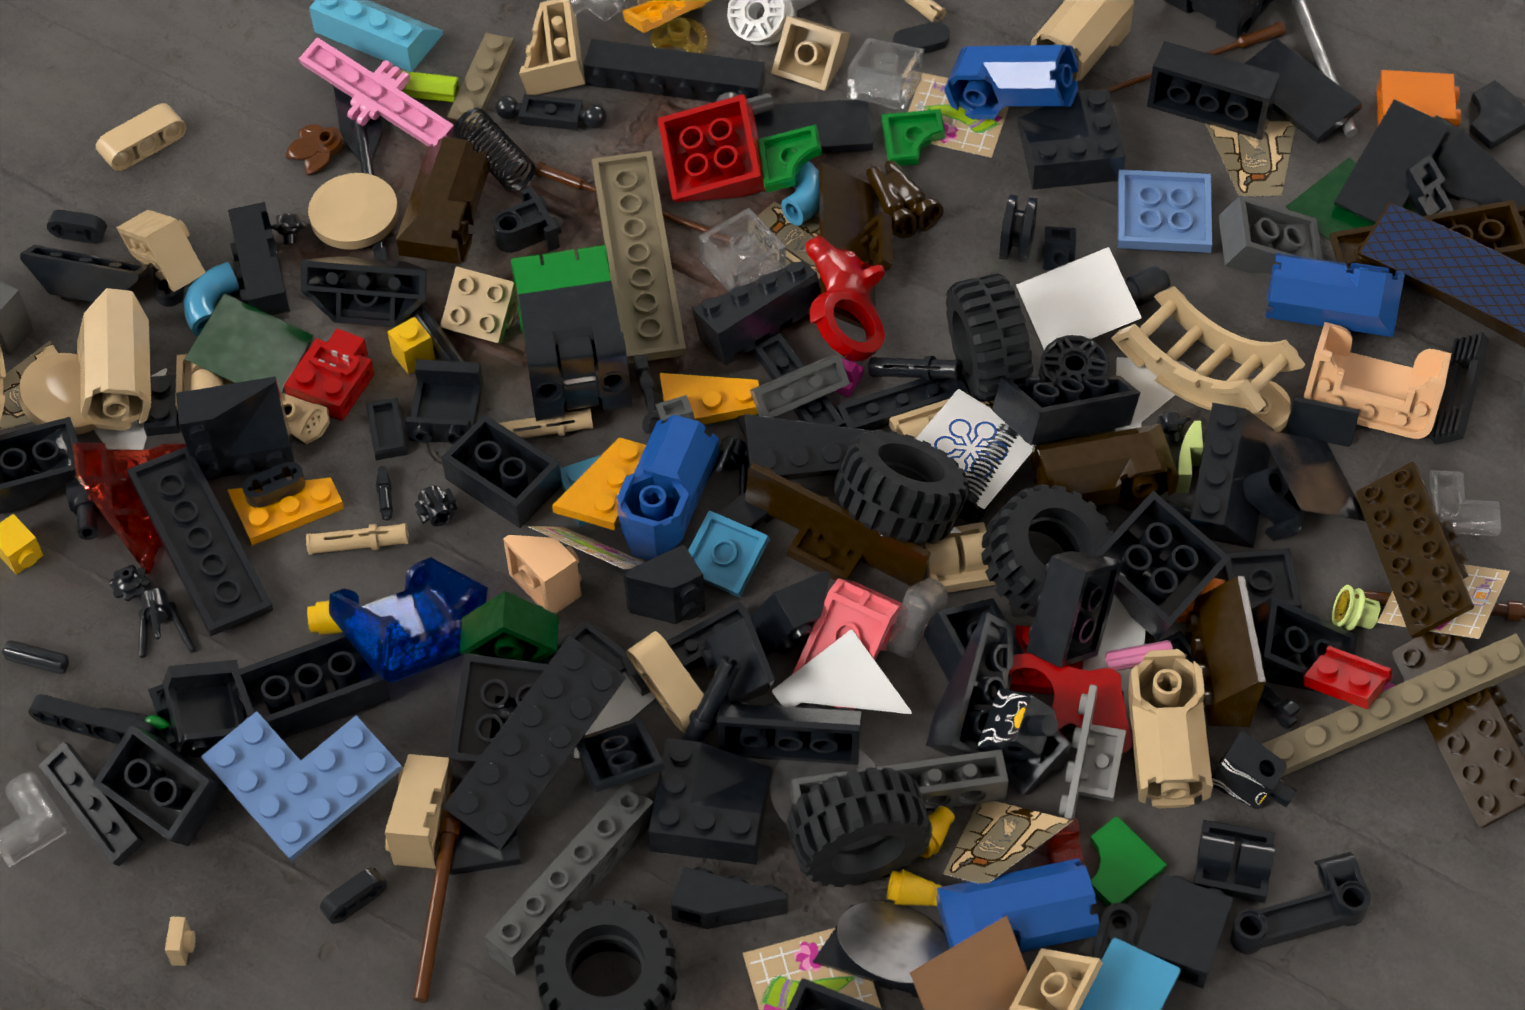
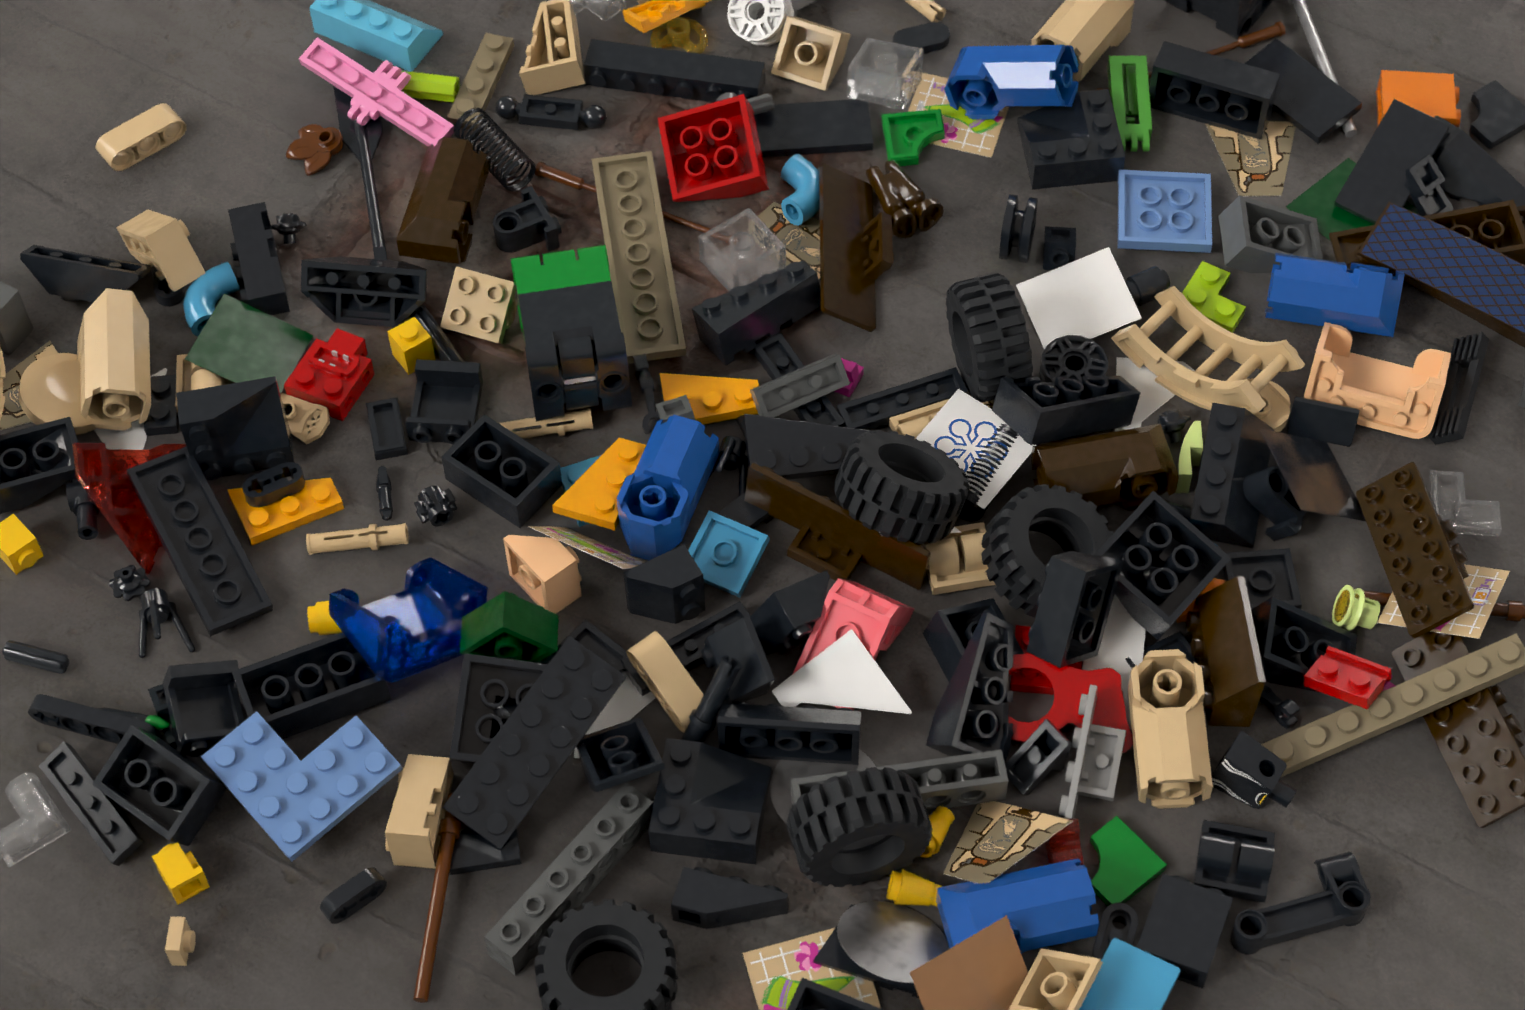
black beam [47,210,107,244] -> none
tan piece [308,173,399,250] -> none
green tile [757,124,822,193] -> none
red animal [805,235,885,361] -> none
black pin [868,356,964,382] -> none
clear brick [886,577,948,658] -> none
black torso [977,688,1058,763] -> none
bright pink axle [1105,640,1173,671] -> none
none -> yellow brick [152,842,210,905]
none -> bright green hinge [1107,56,1152,152]
none -> lime plate [1182,261,1246,333]

